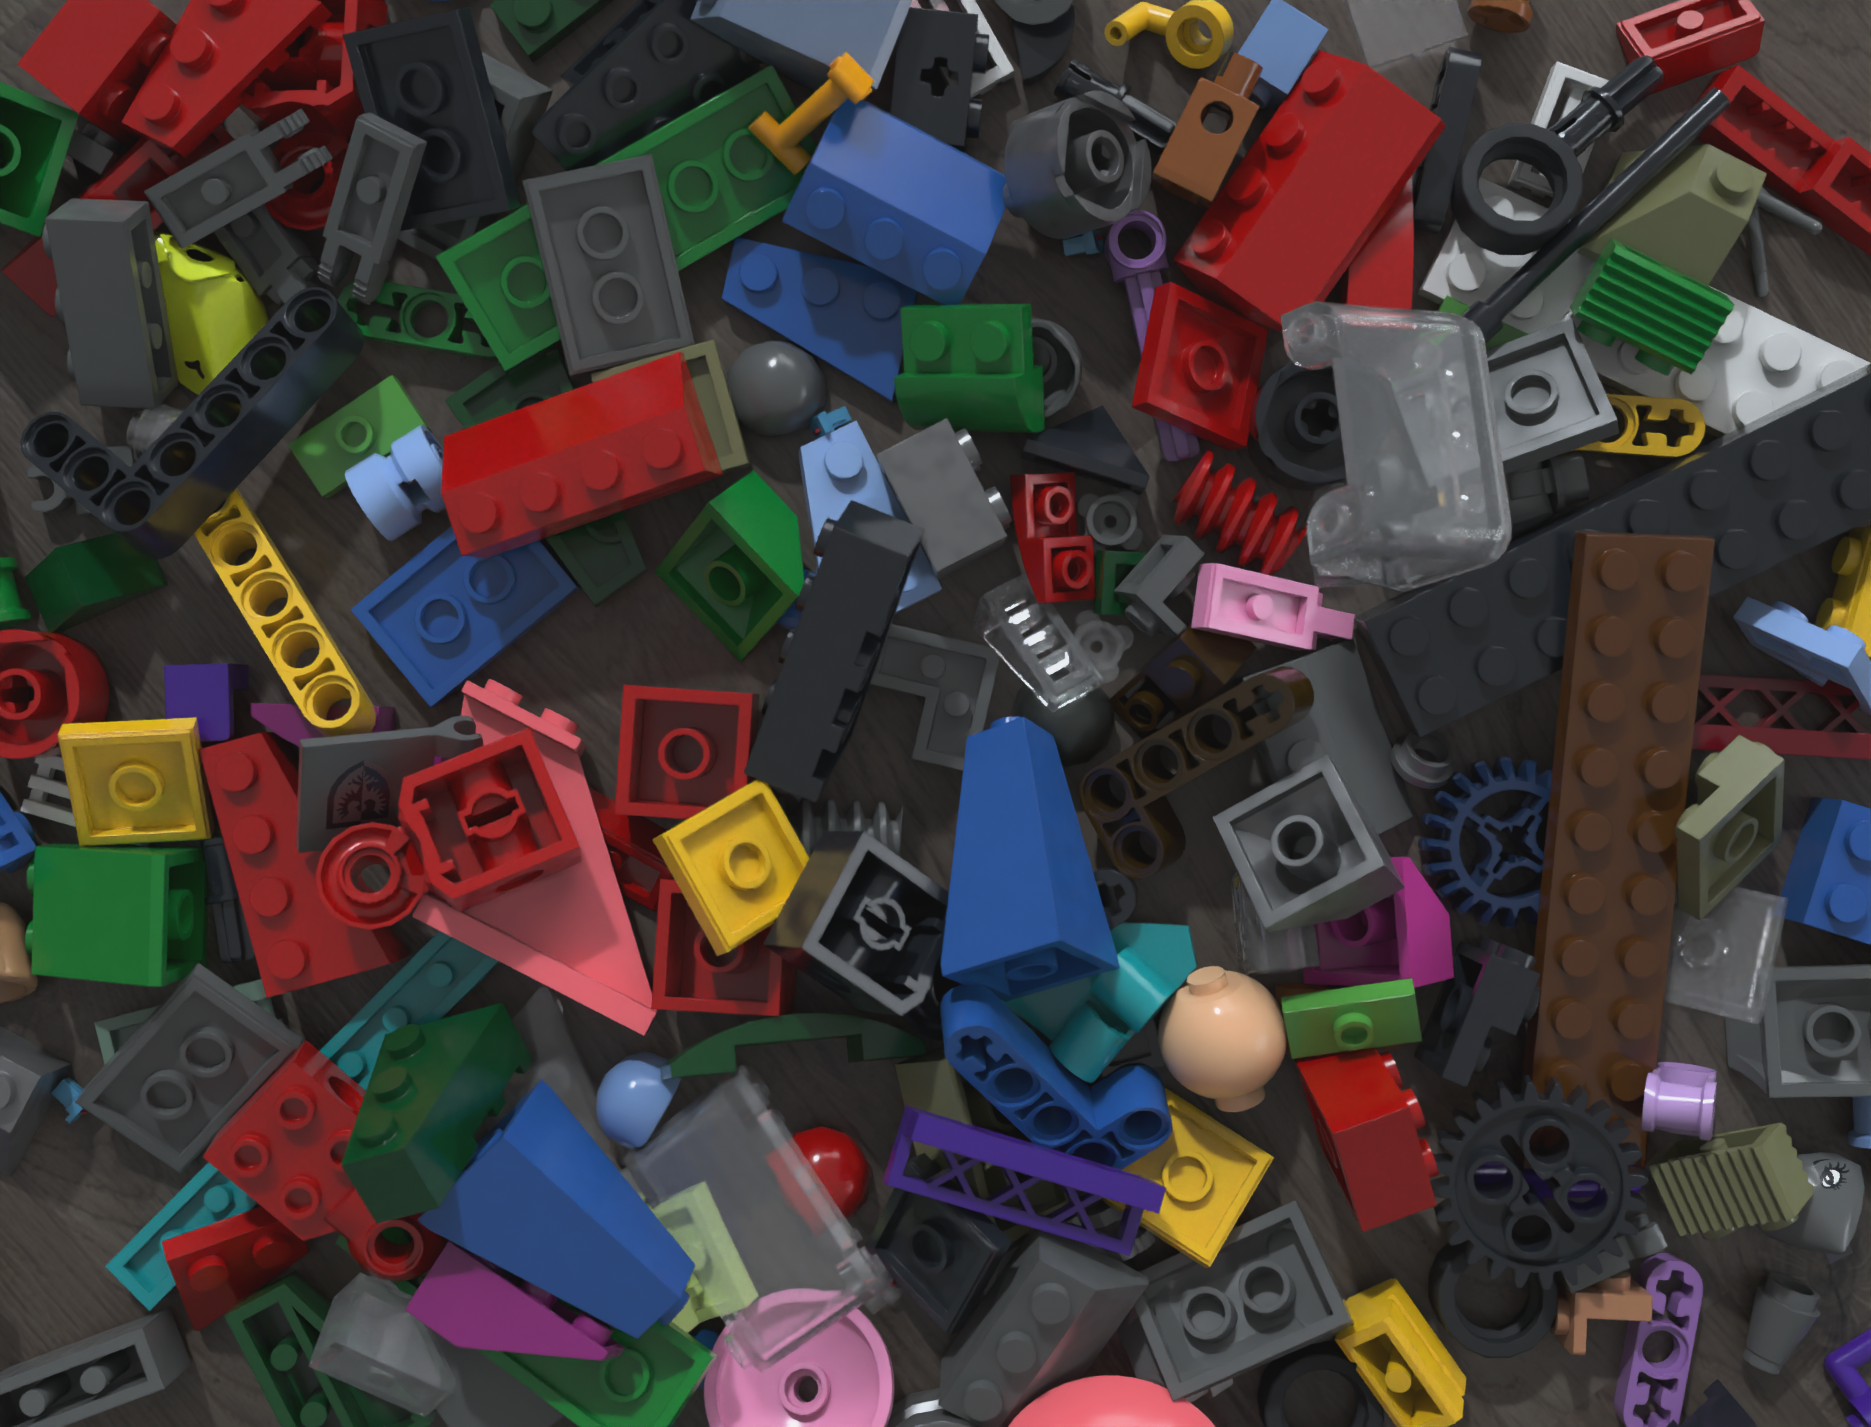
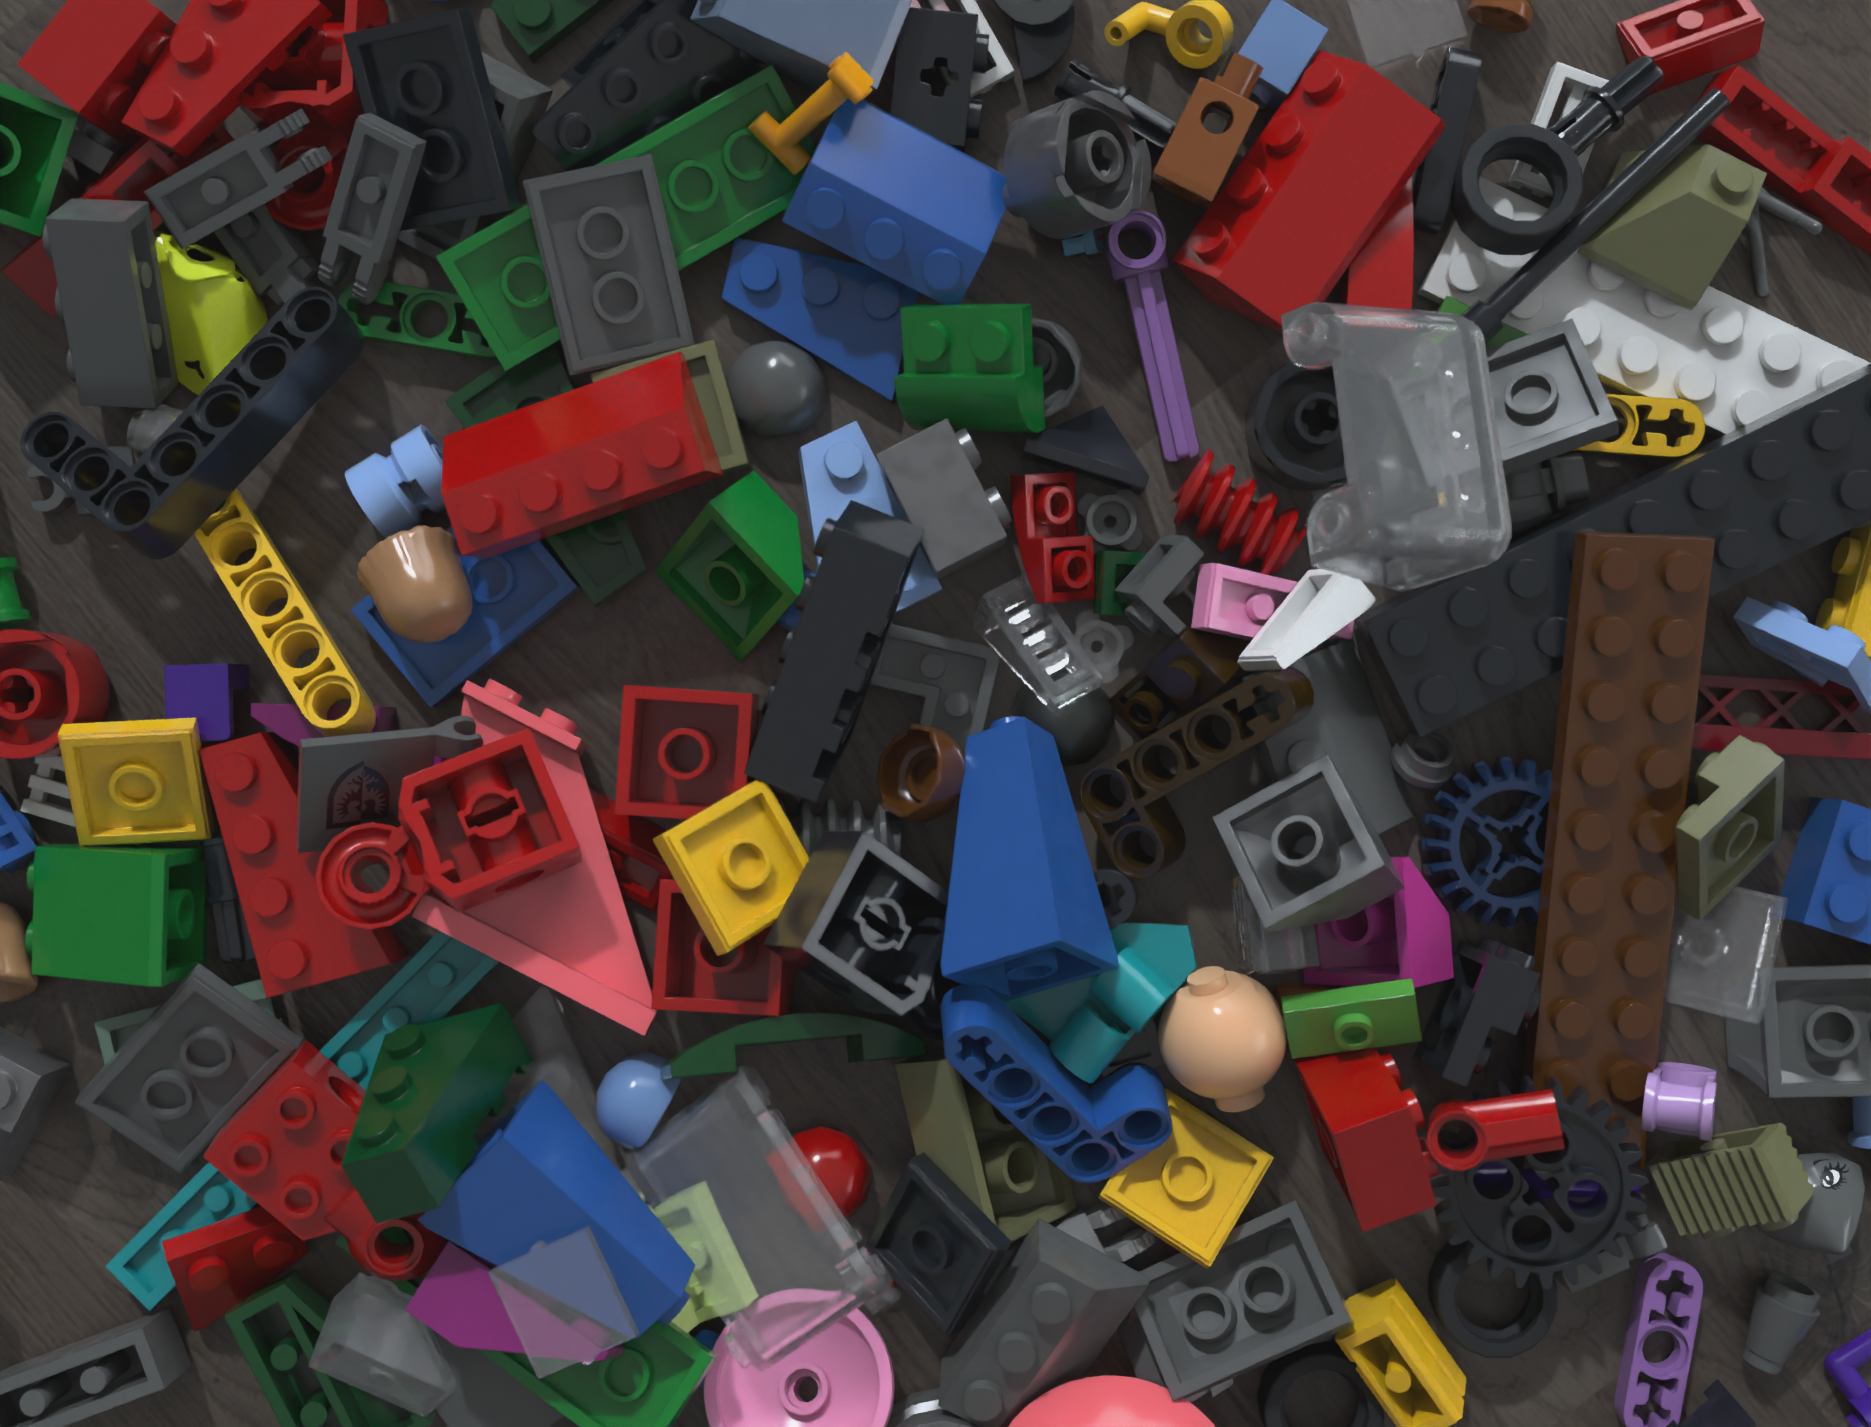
dark green slope [25,533,168,633] -> none
dark azure piece [51,1077,88,1124] -> none
bright green plate [287,375,432,499] -> none
dark azure piece [810,406,852,440] -> none
dark purple fence [883,1105,1166,1256] -> none
red plate [1131,282,1269,451] -> none
nougat bracket [1550,1271,1653,1356] -> none
green brick [1570,238,1734,376] -> none
none -> medium nougat hair [357,525,473,643]
none -> clear piece [488,1226,639,1379]
none -> reddish brown hair [876,724,966,822]
none -> white slope [1237,567,1376,671]
none -> red piece [1427,1089,1565,1171]

